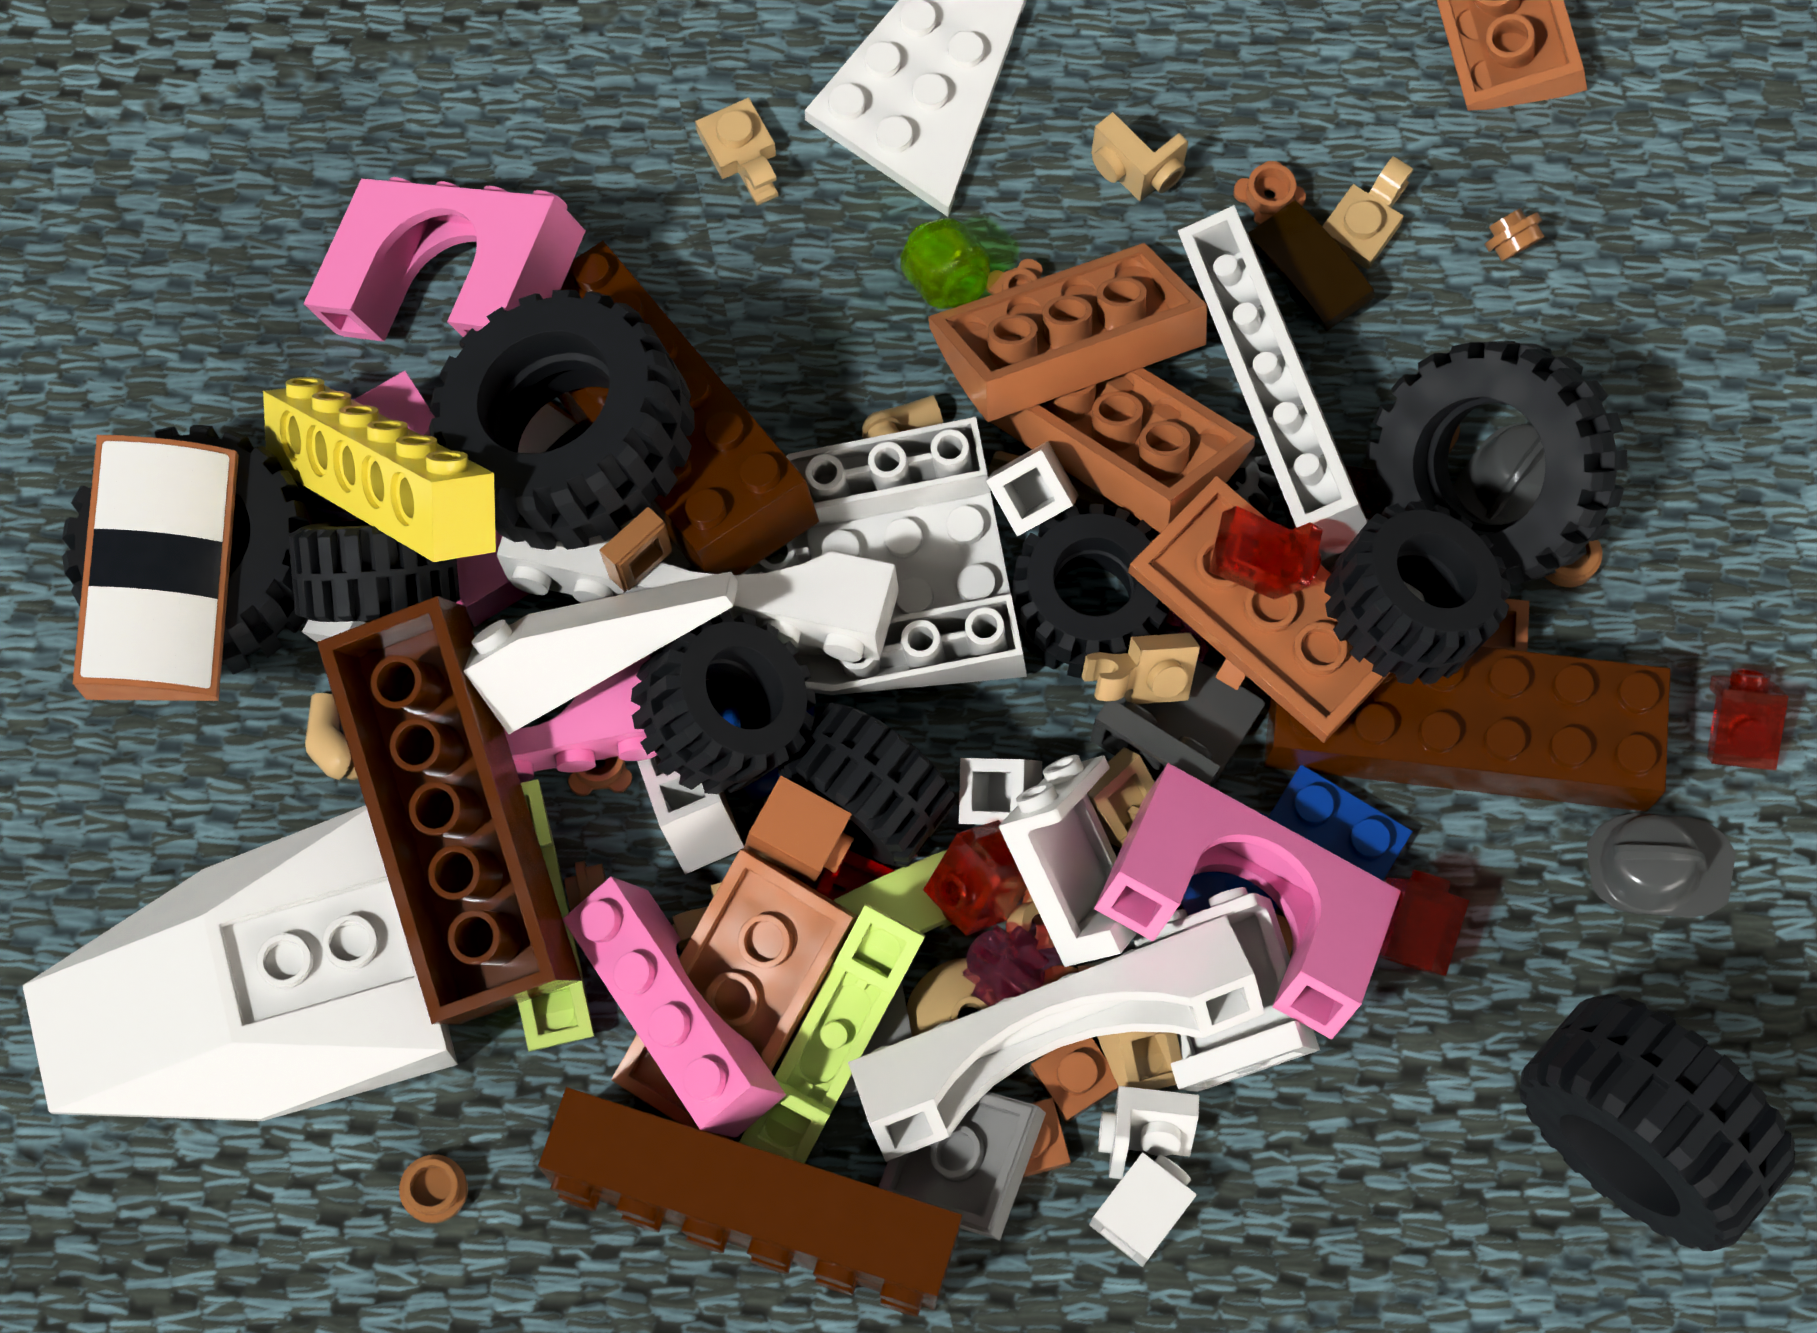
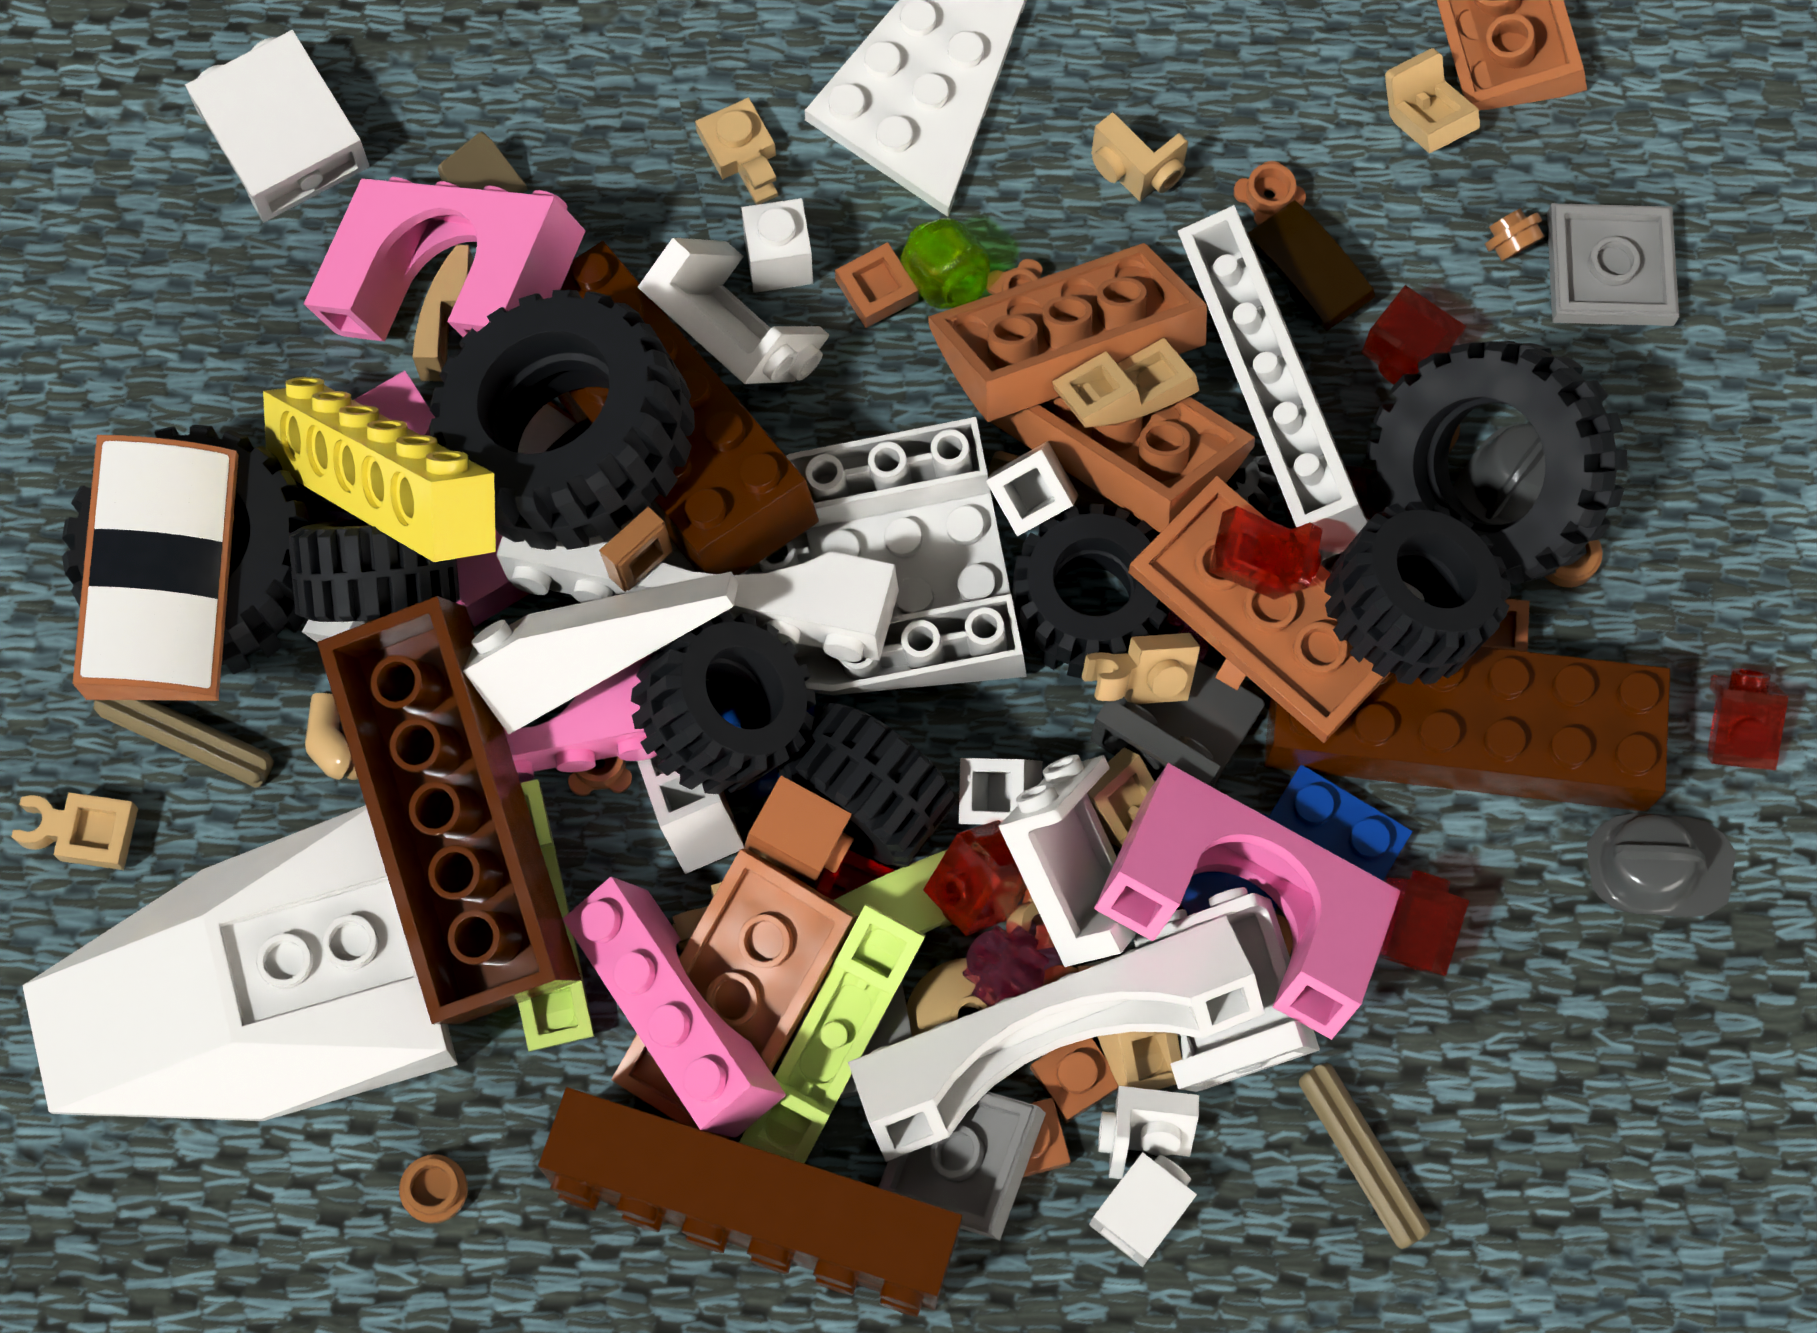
medium nougat plate [565,861,606,911] -> none
tan arm [862,395,943,439] -> none
tan plate [1322,156,1413,269] -> none
black tyre [1519,994,1795,1251] -> none
none -> tan plate [11,792,138,870]
none -> dark tan axle [93,700,274,788]
none -> white panel [185,30,370,223]
none -> tan slope [412,245,474,381]
none -> dark tan slope [438,132,528,193]
none -> white panel [638,238,829,384]
none -> white brick [741,198,813,293]
none -> nougat plate [835,242,919,328]
none -> tan slope [1052,338,1200,427]
none -> dark tan axle [1299,1062,1430,1249]
none -> clear red brick [1361,285,1466,385]
none -> tan bracket [1385,48,1480,154]
none -> light grey plate [1547,203,1679,326]

